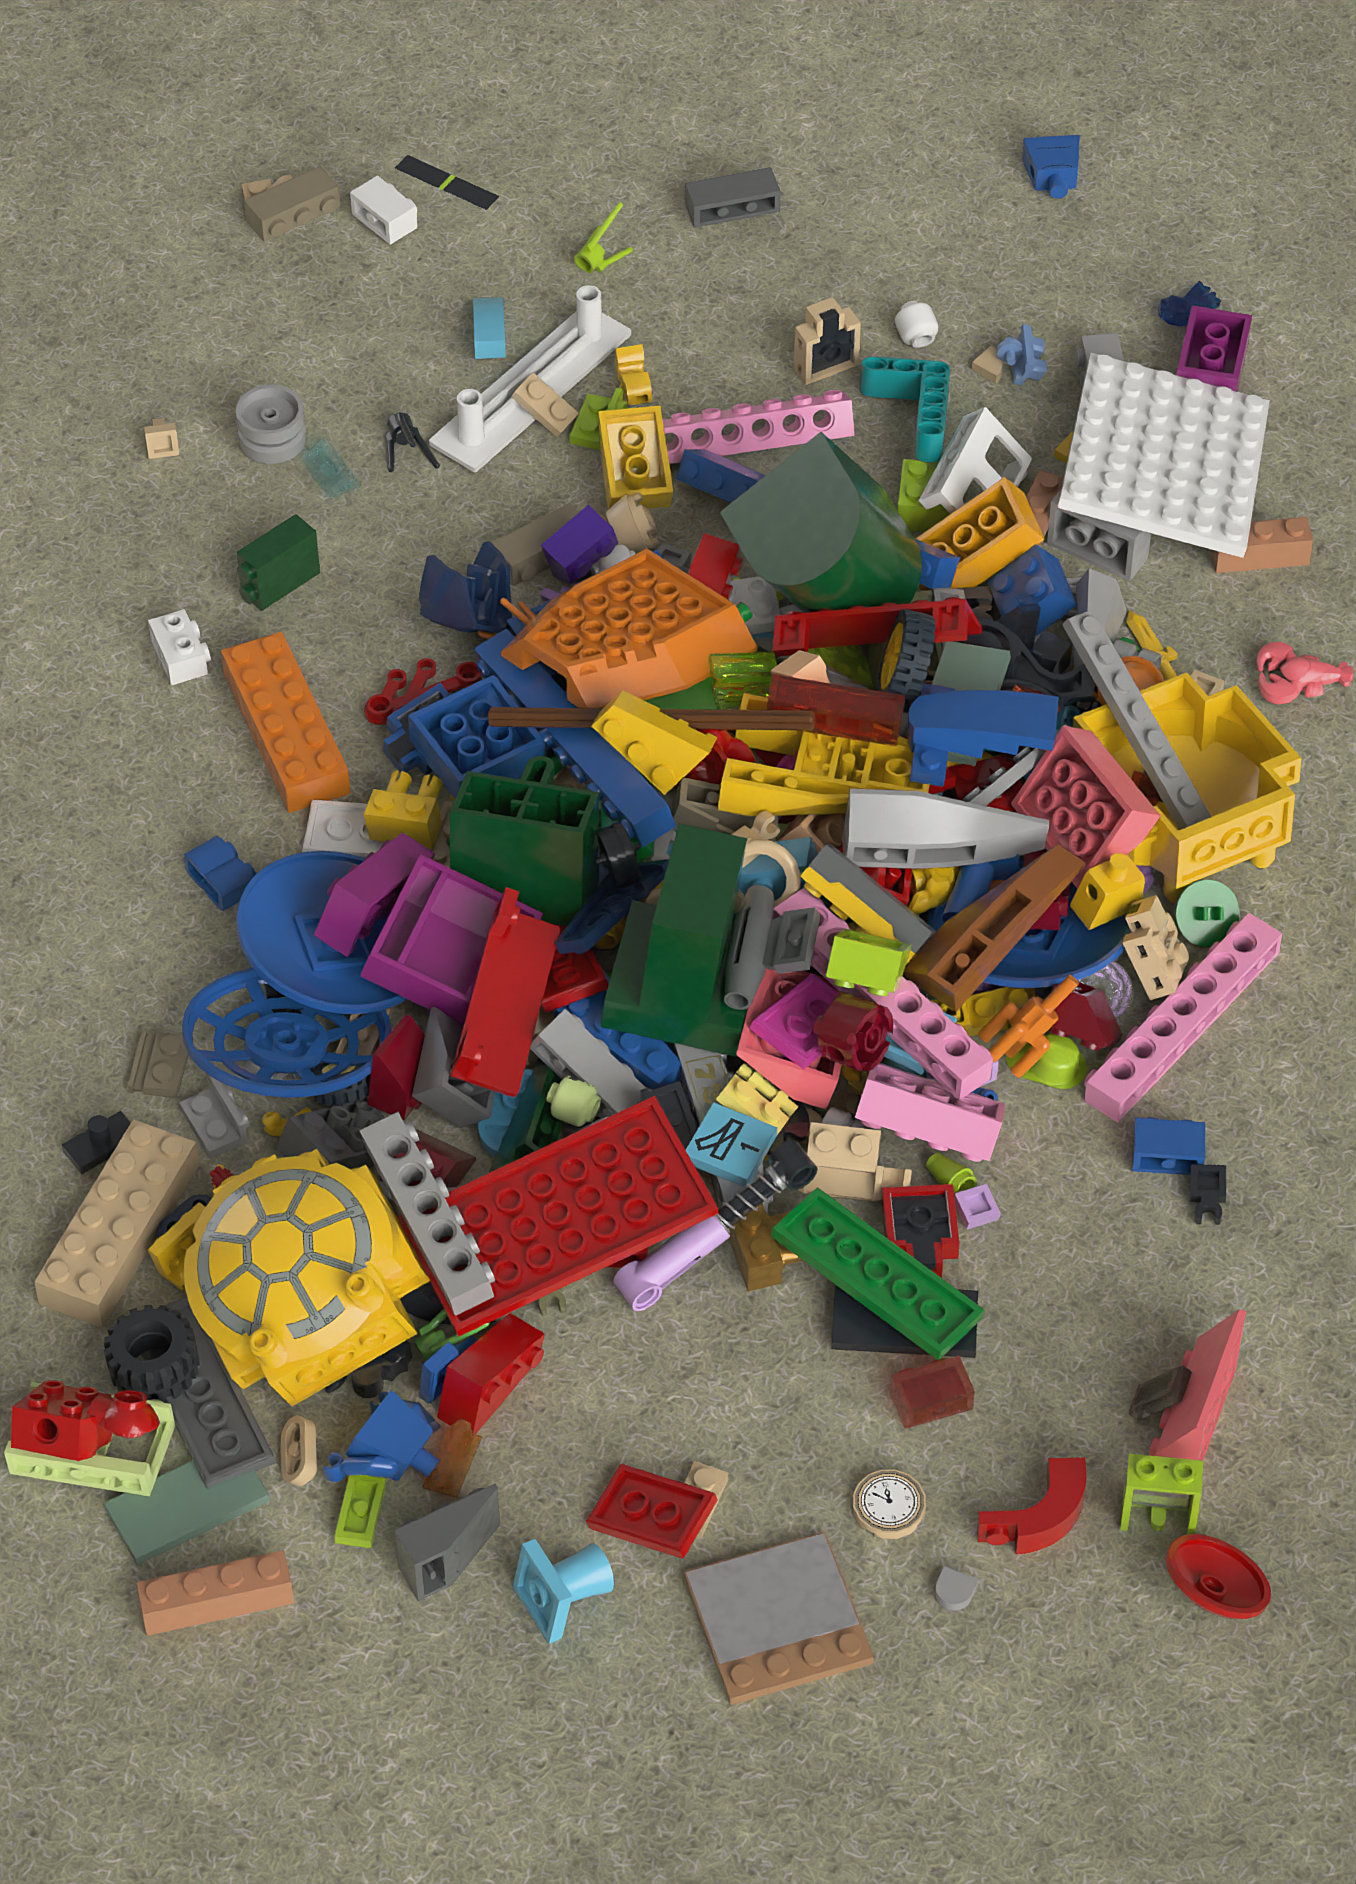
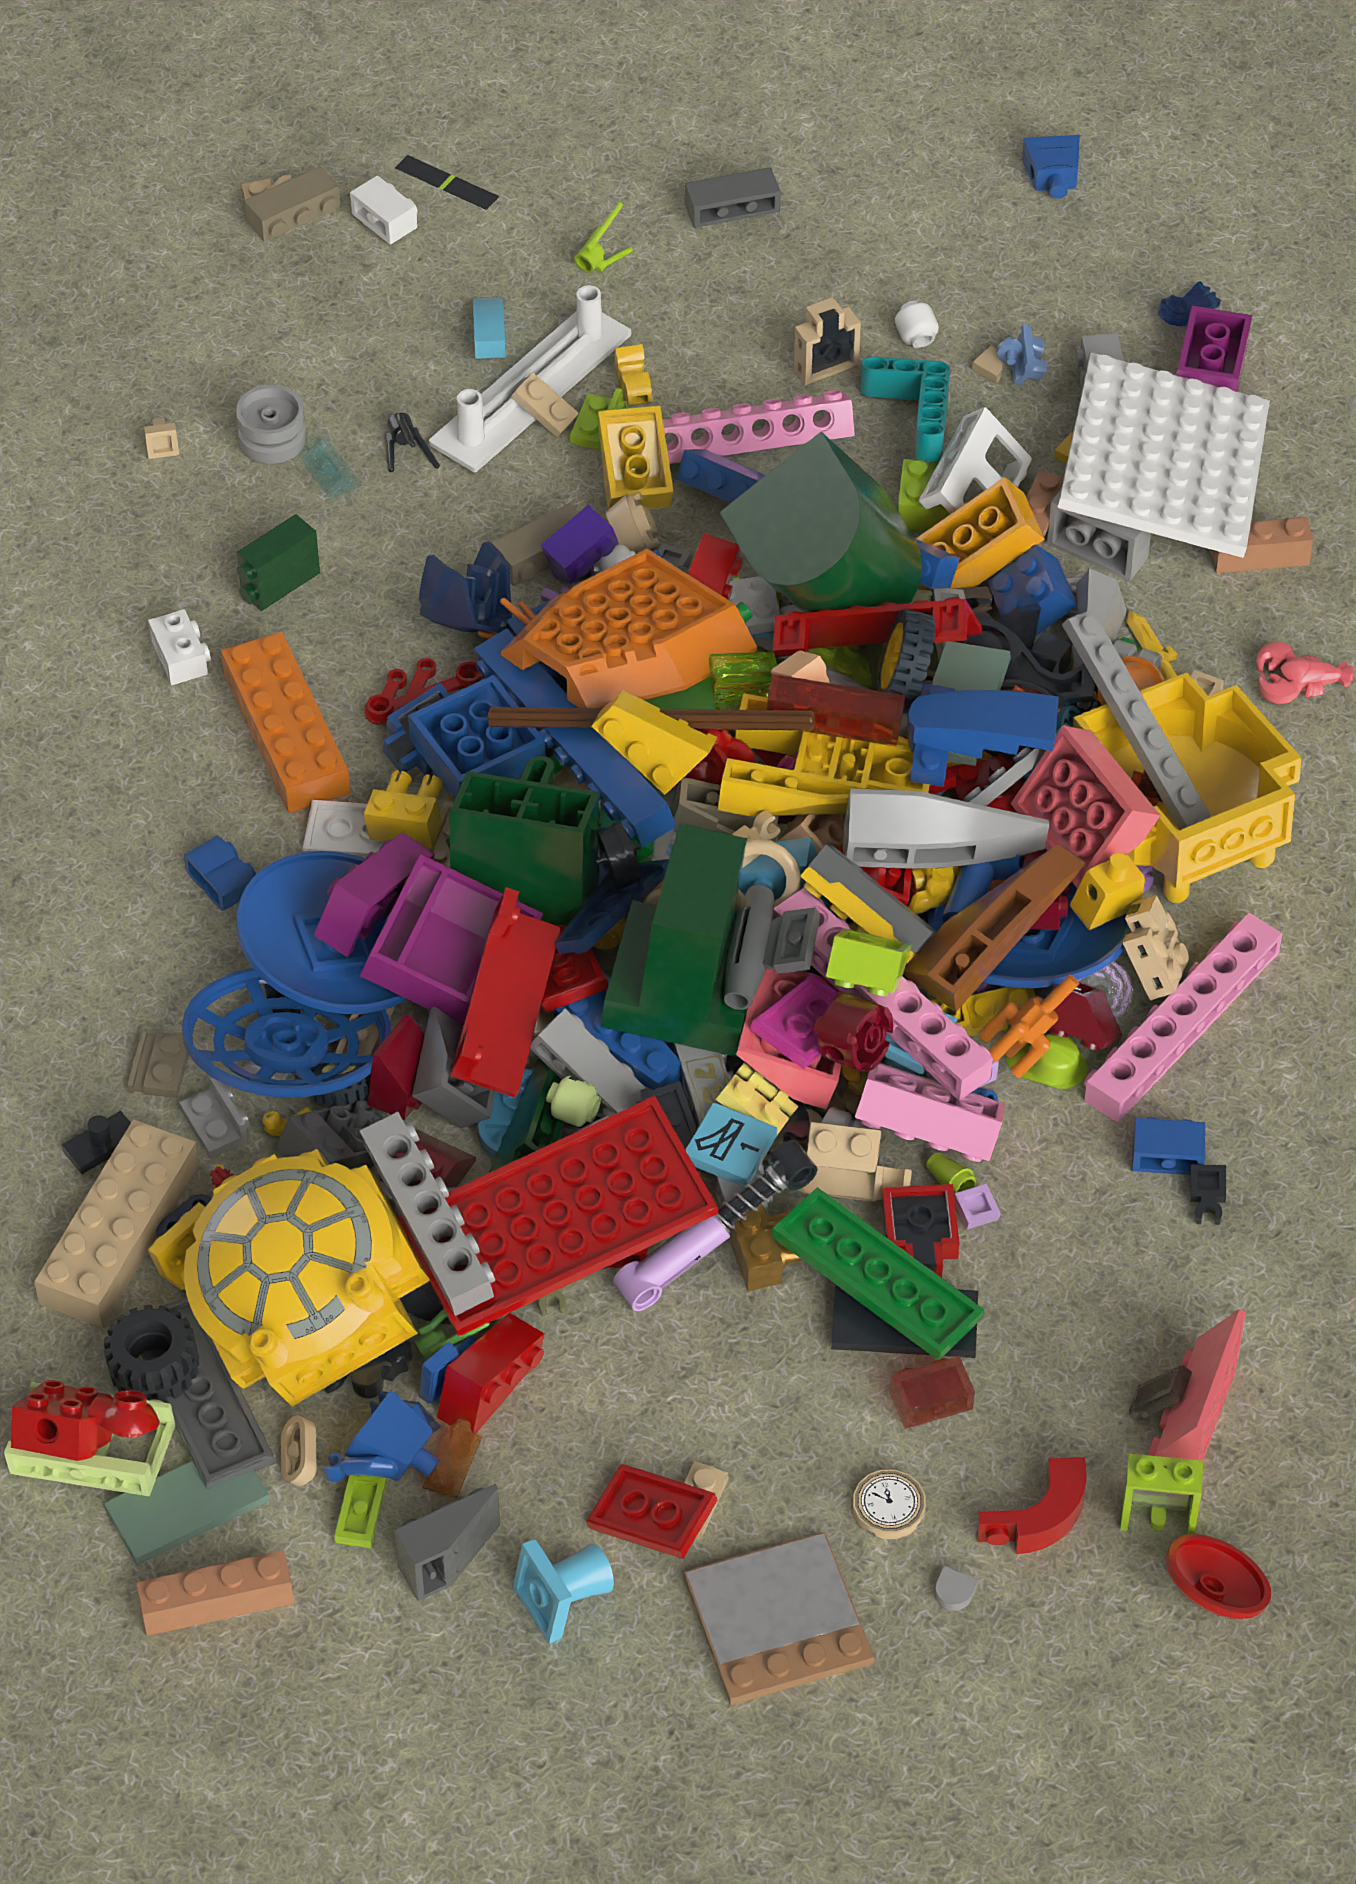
piece [1174,880,1240,947] -> none

